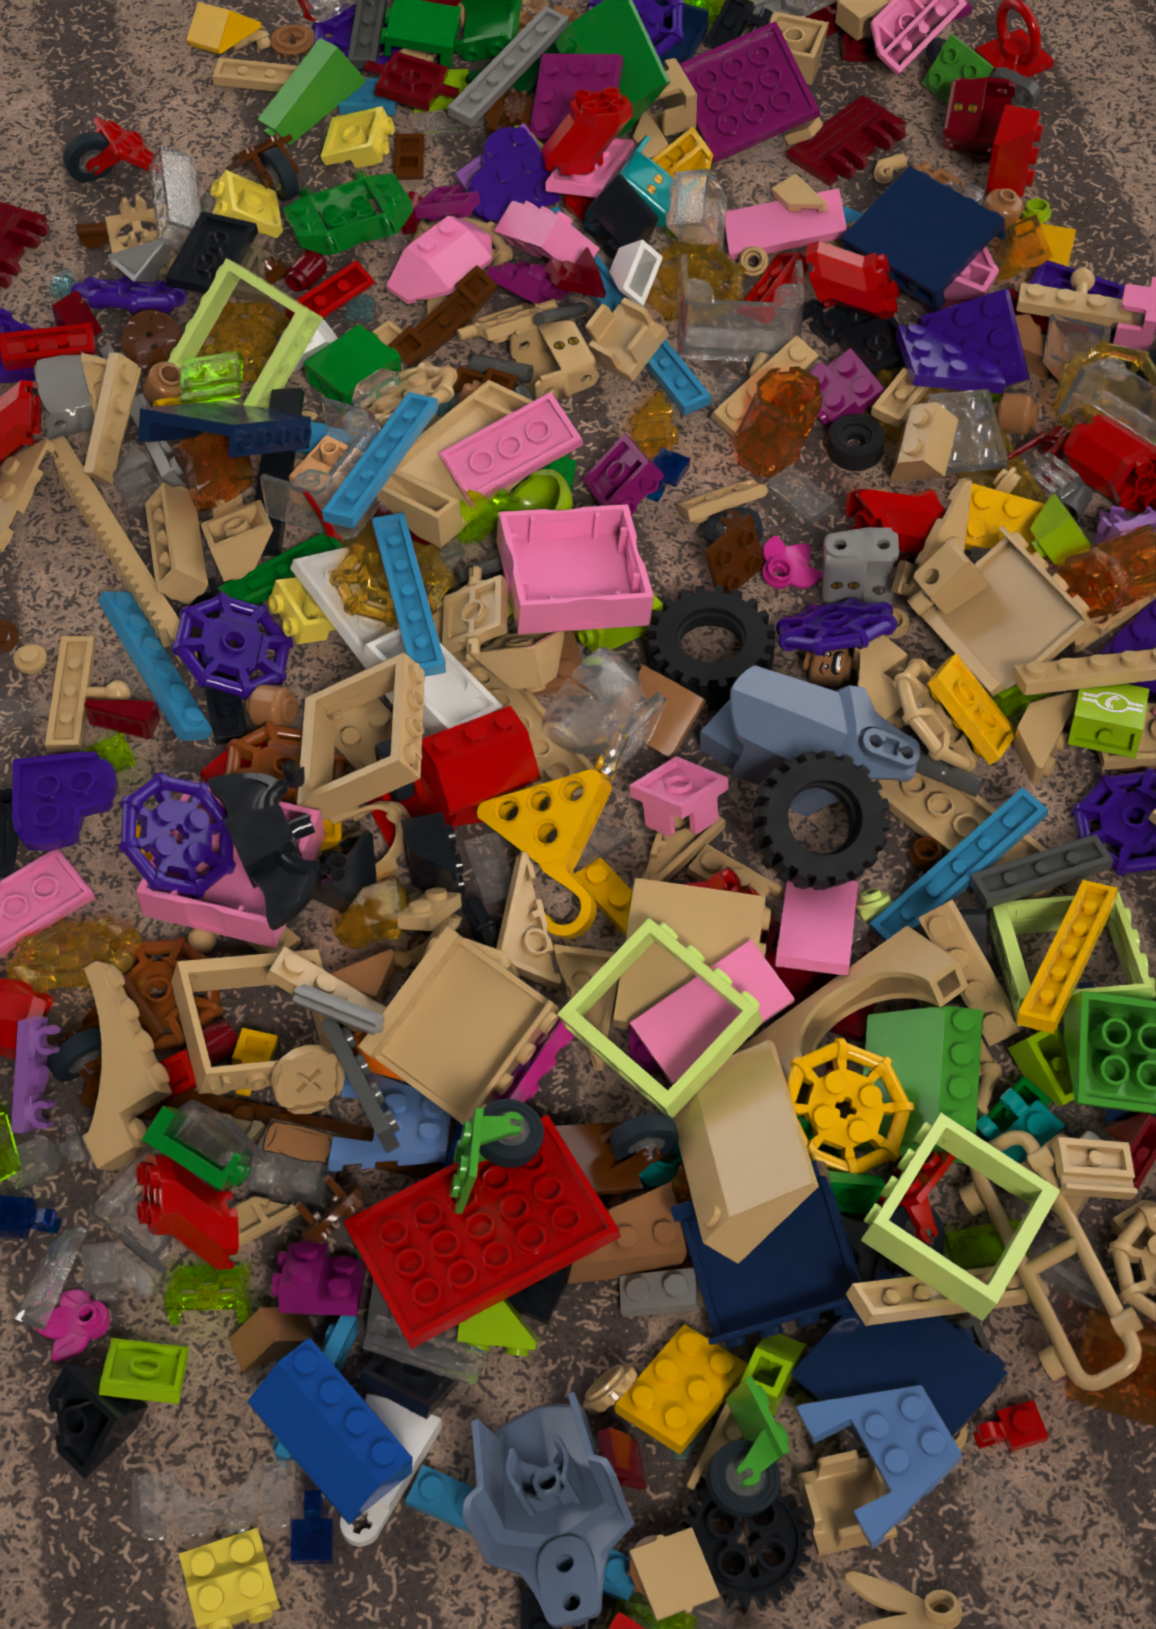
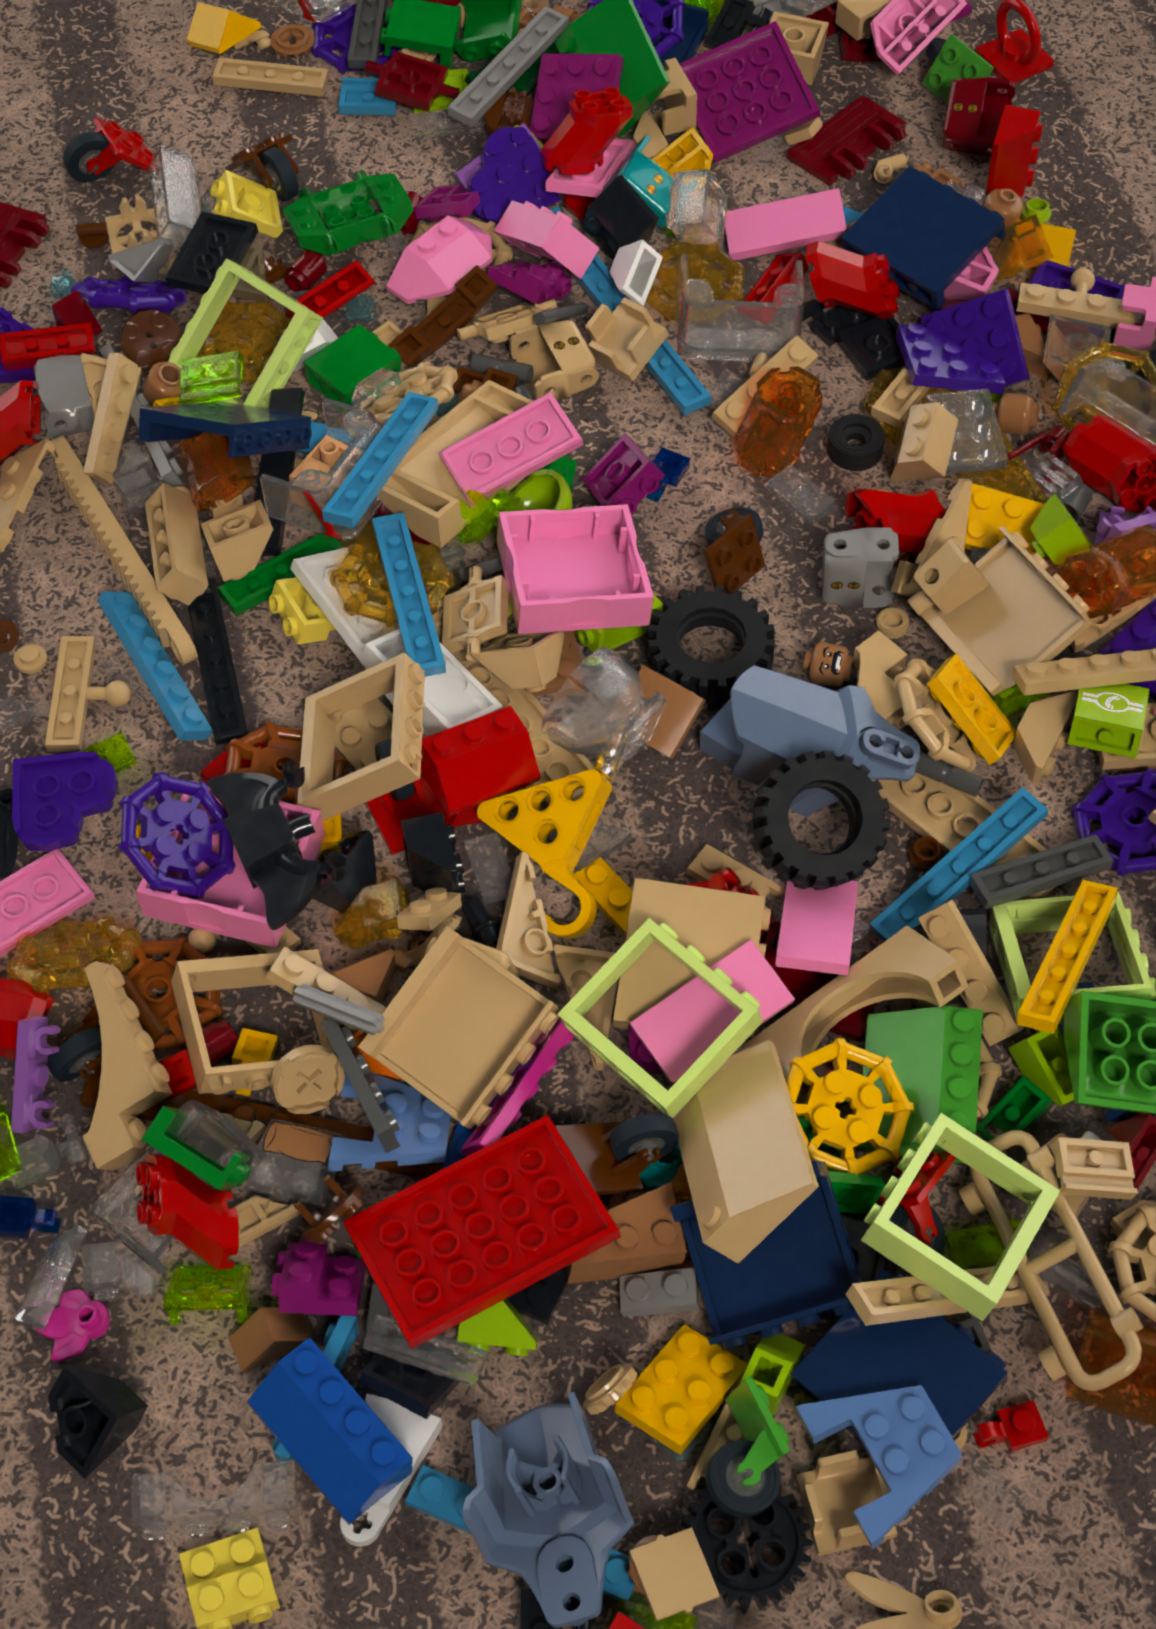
dark red slope [84,700,161,740] -> none
lime tile [99,1338,189,1404] -> none
dark purple plate [171,592,293,700] -> none
medium nougat head [246,684,298,727] -> none
bright green slope [257,38,367,145] -> none
clear blue plate [291,1490,334,1565] -> none
light yellow plate [321,106,395,169] -> none
tan helmet [329,801,411,880] -> none
reddish brown slope [394,133,425,180] -> none
plate [450,1099,544,1214] -> none
dark red slope [545,247,606,299] -> none
dark red slope [597,1427,648,1490] -> none
bright pink panel [629,756,729,836] -> none
clear yellow slope [631,390,679,459] -> none
tan wing [642,815,726,882] -> none
tan hinge [676,479,768,523] -> none
tan plate [739,246,769,276] -> none
dark pink plate [762,535,822,589] -> none
tan tile [772,174,828,212] -> none
dark purple plate [776,598,897,656] -> none
magenta plate [798,348,885,426] -> none
yellowish green plate [856,888,893,925] -> none
teal plate [976,1087,1065,1164] -> none
dark grey beam [989,67,1041,108] -> none
tan plate [992,467,1022,494] -> none

